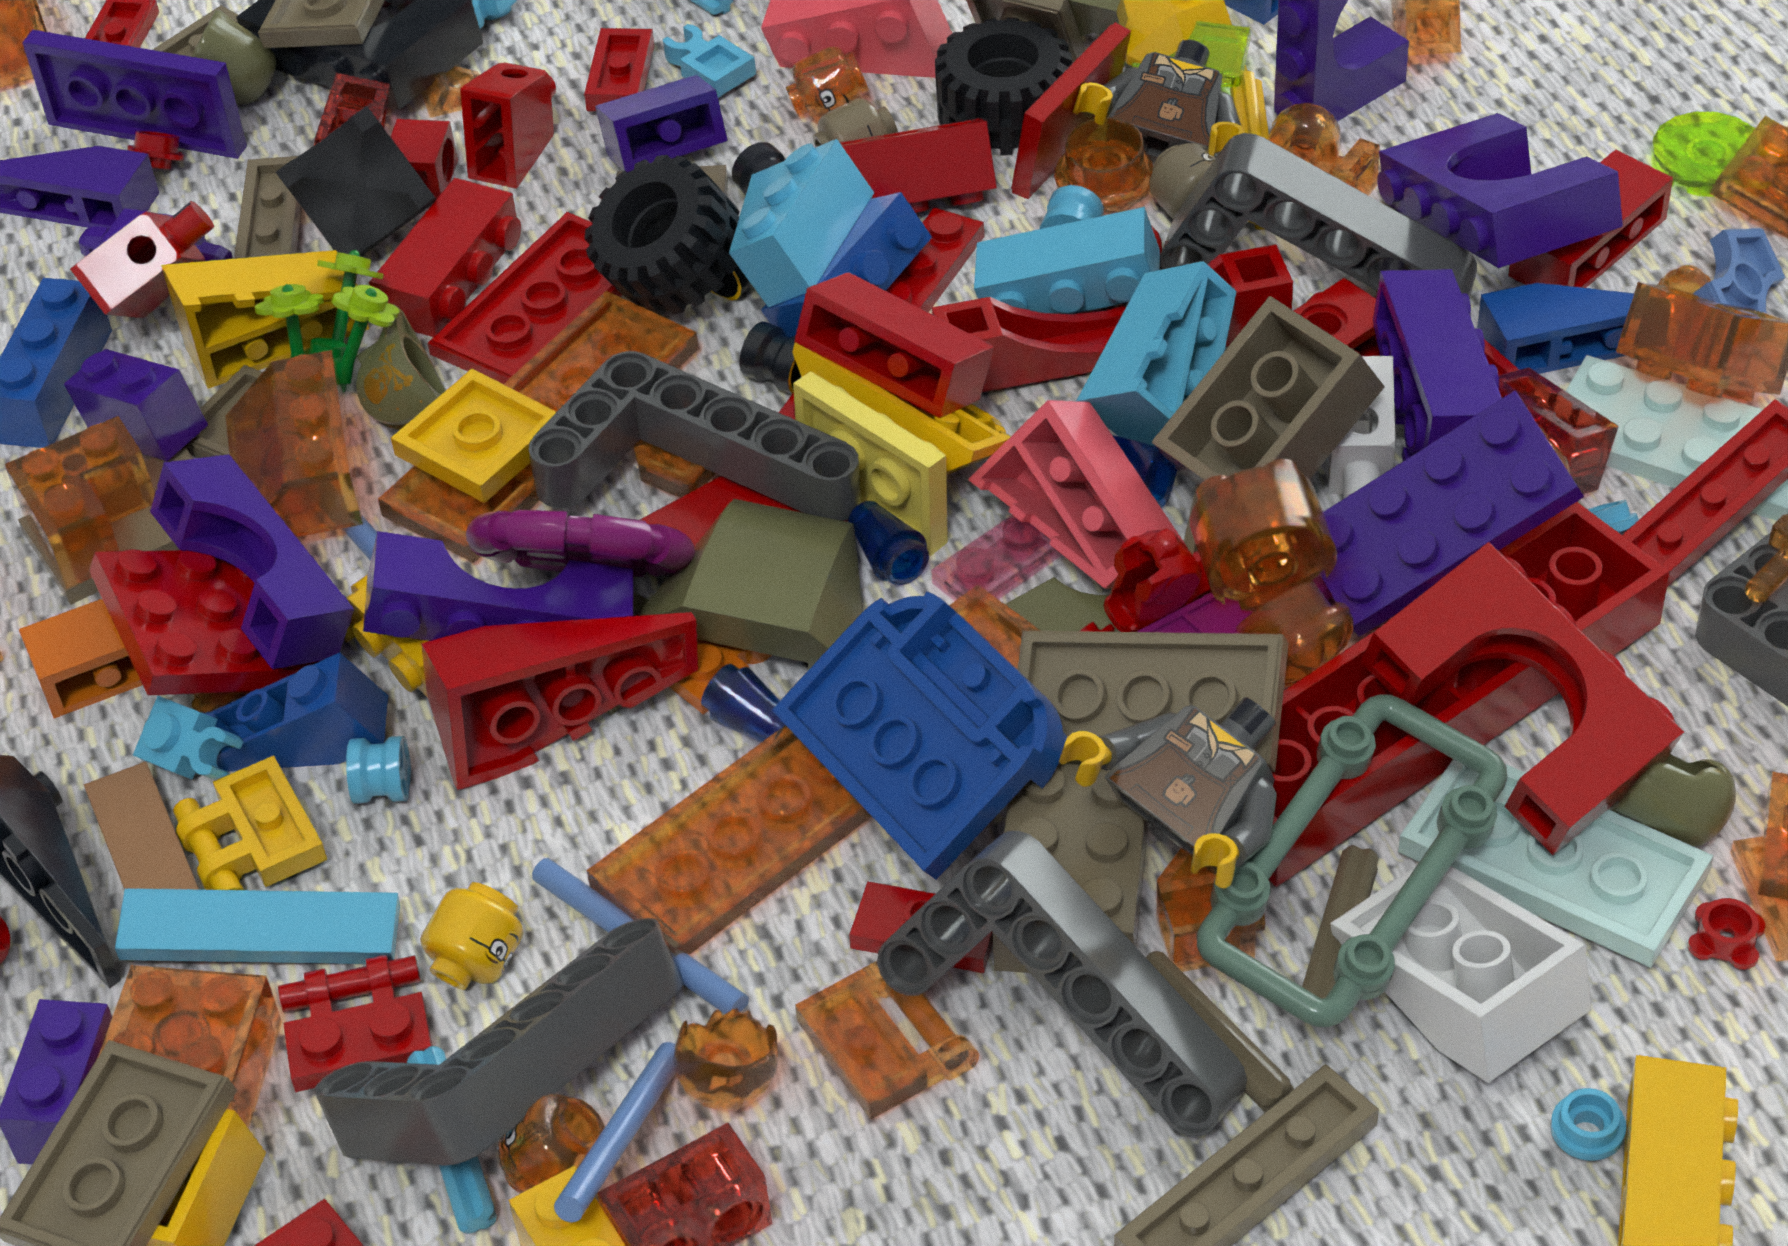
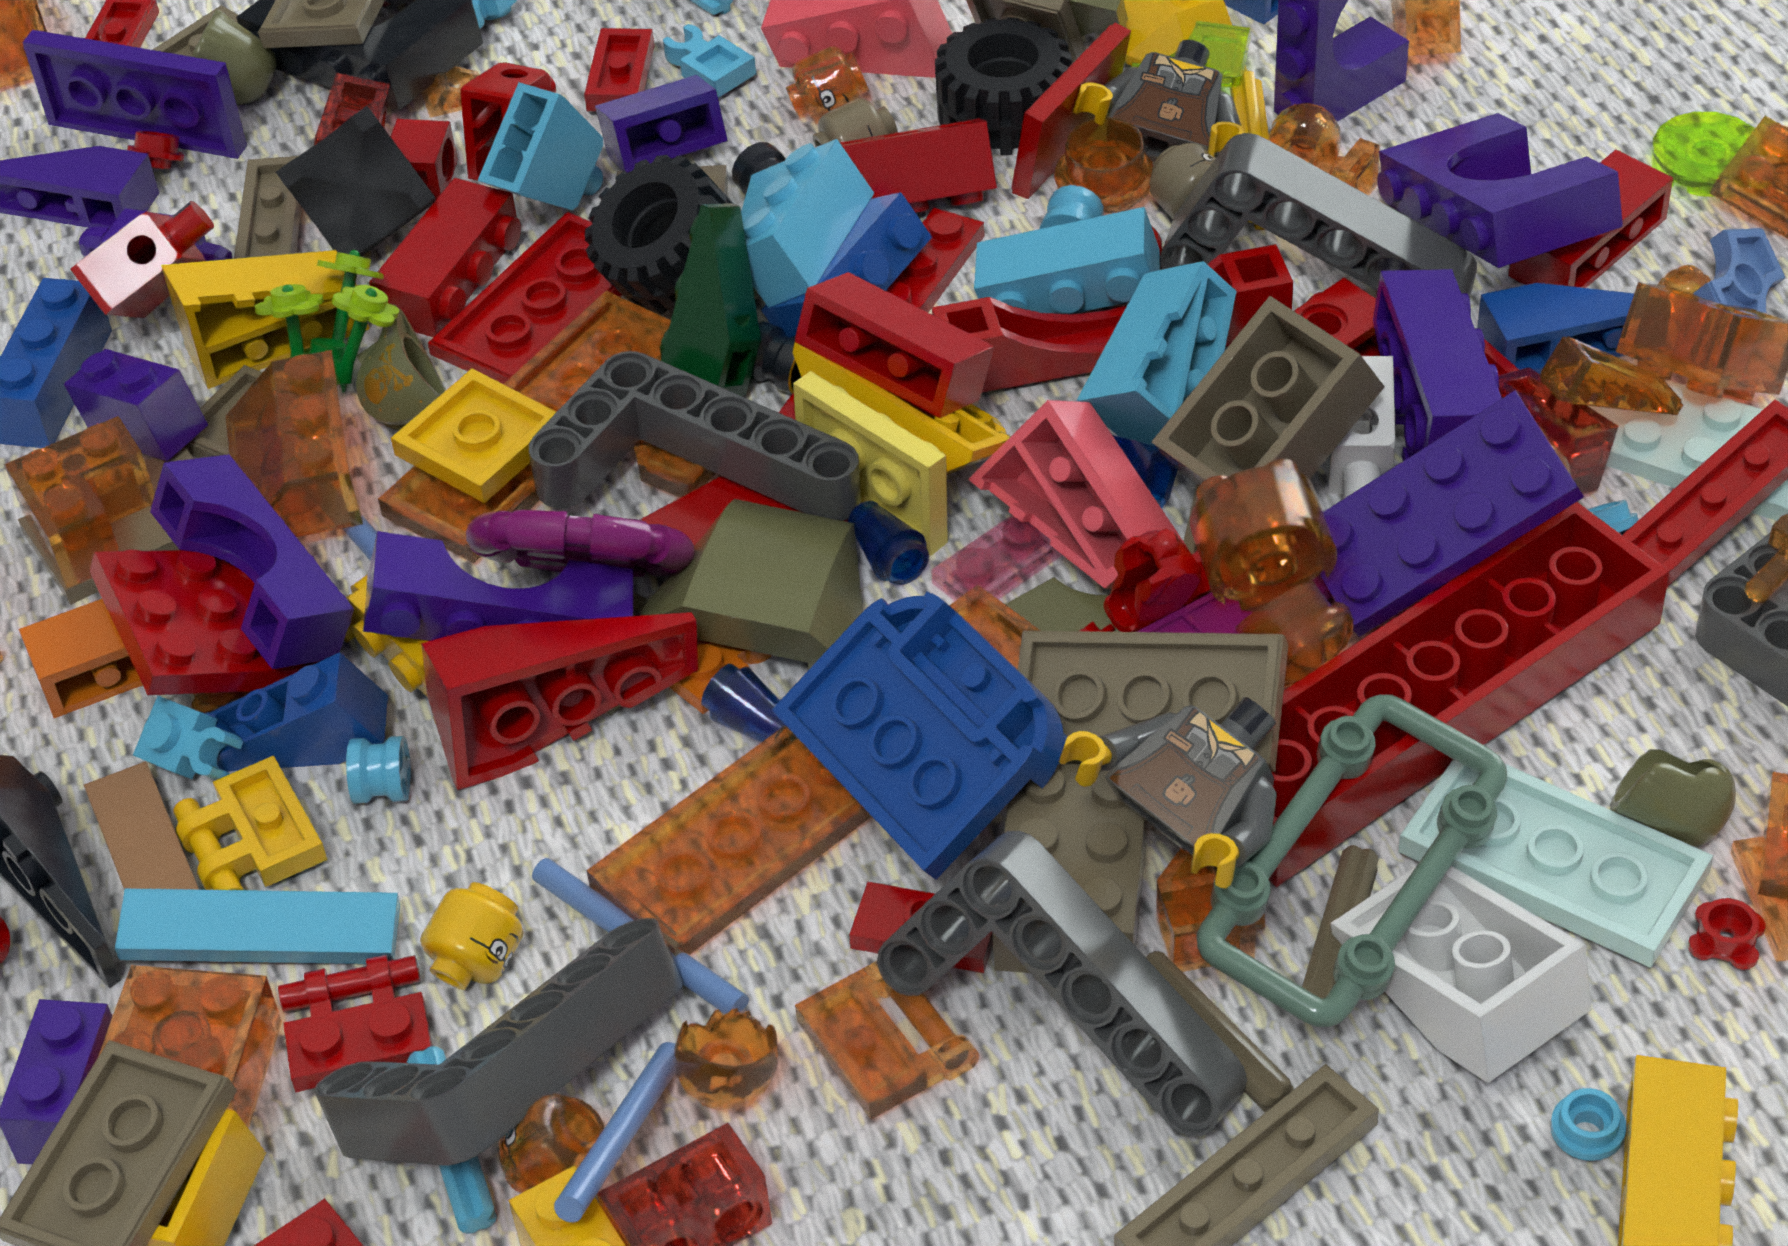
red arch [1361,542,1684,855] -> none
none -> medium azure torso [478,82,603,210]
none -> dark green slope [660,203,761,396]
none -> clear orange slope [1540,336,1683,415]

